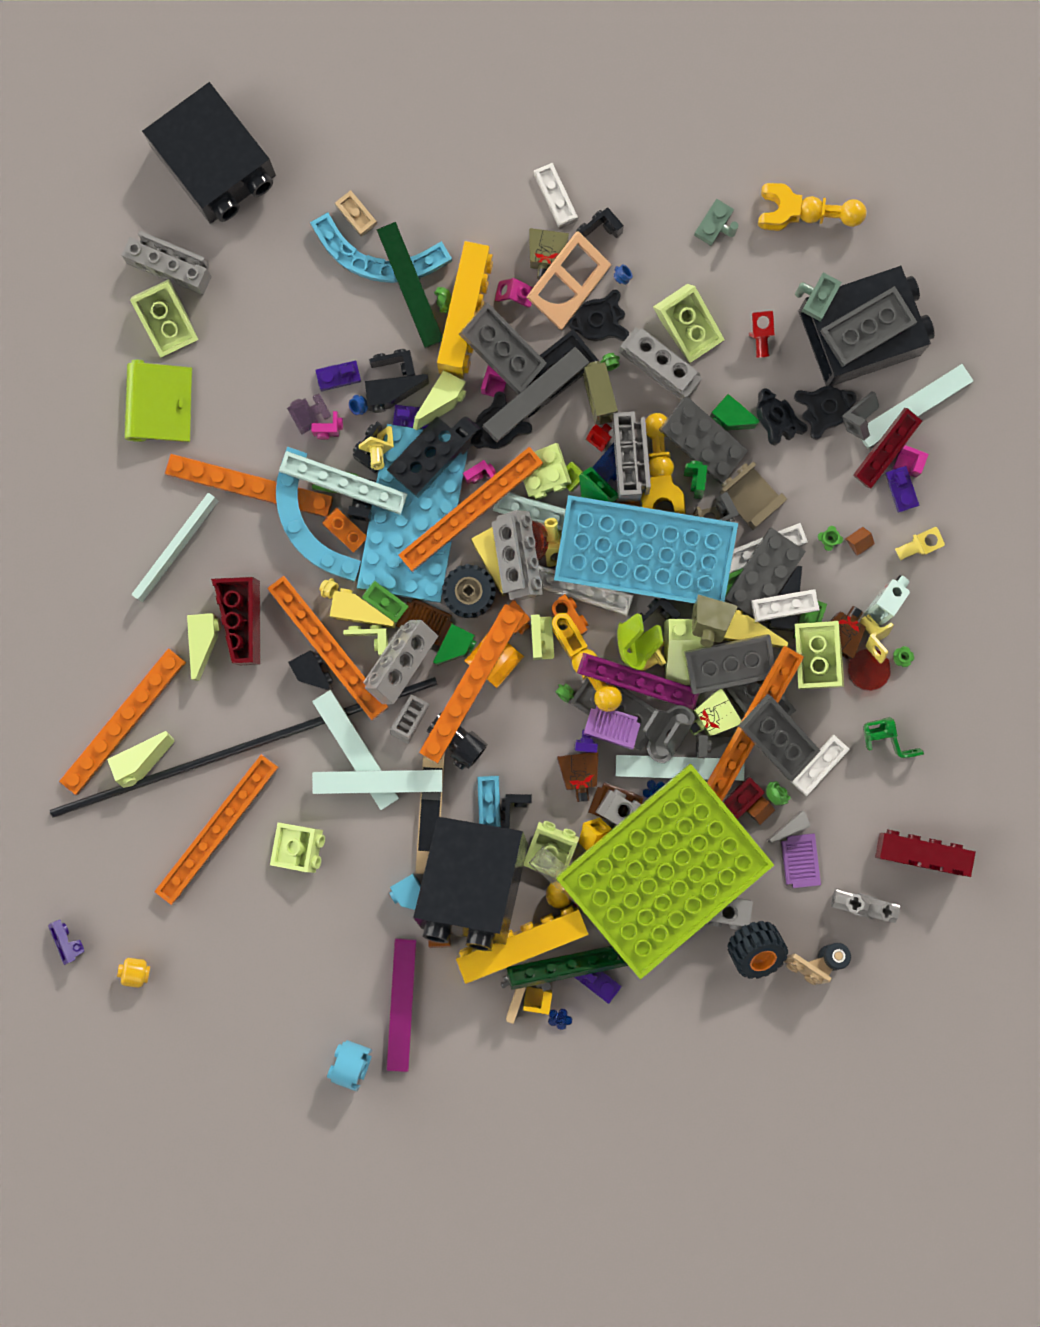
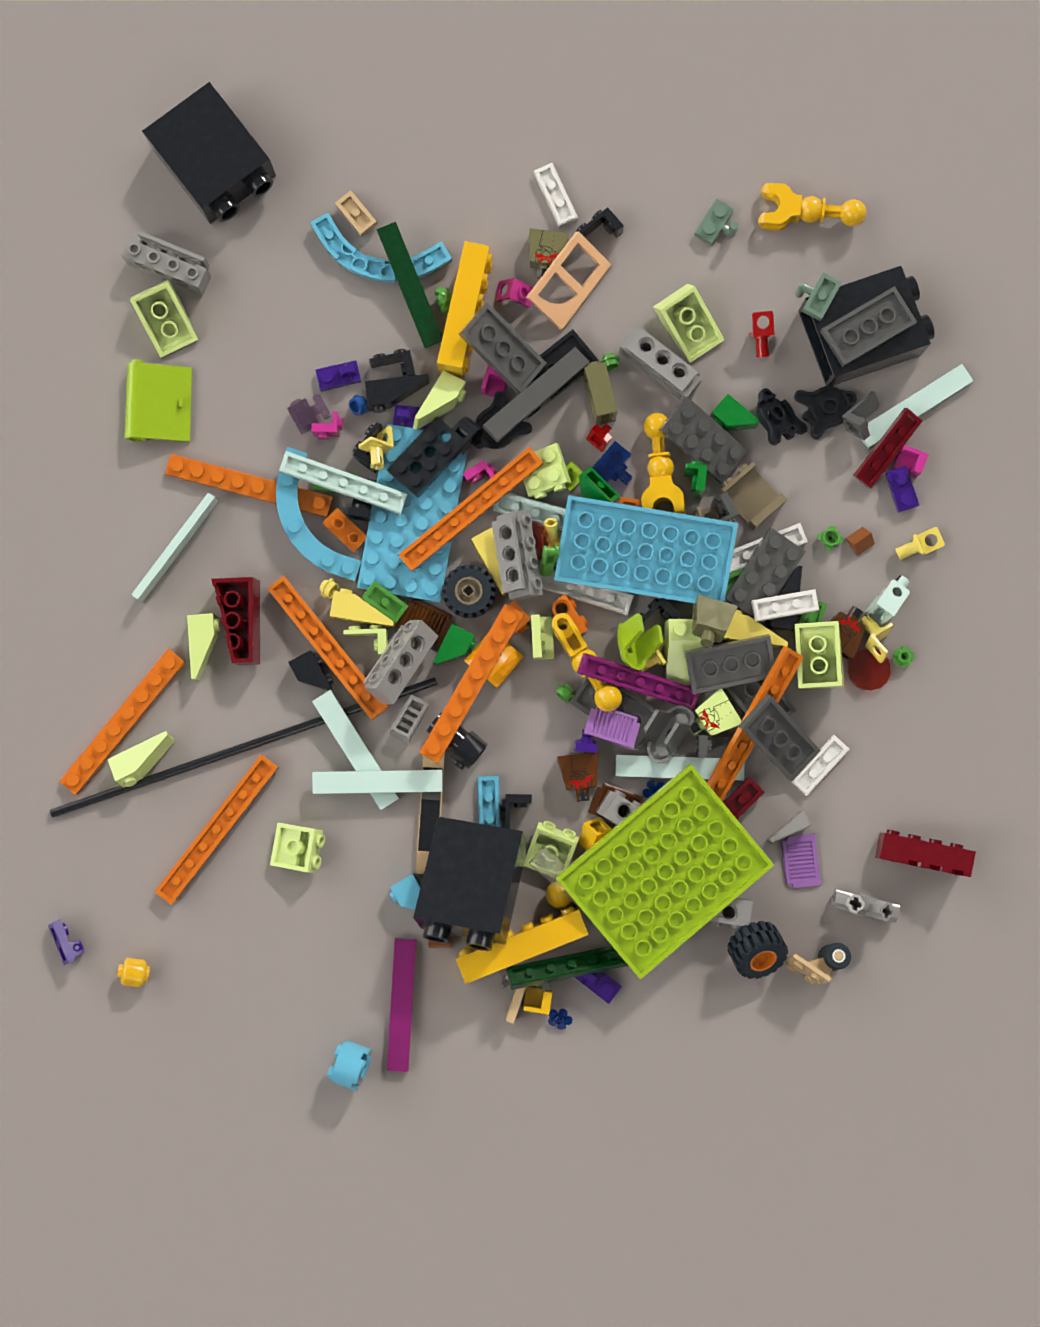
black tile [569,290,629,341] -> none
light grey brick [612,411,651,502] -> none
blue plate [614,264,633,285] -> none
dark orange slope [747,796,775,825] -> none
bright green plate [766,781,791,806] -> none
green piece [863,717,924,758] -> none
none -> bright green bar [539,545,559,576]

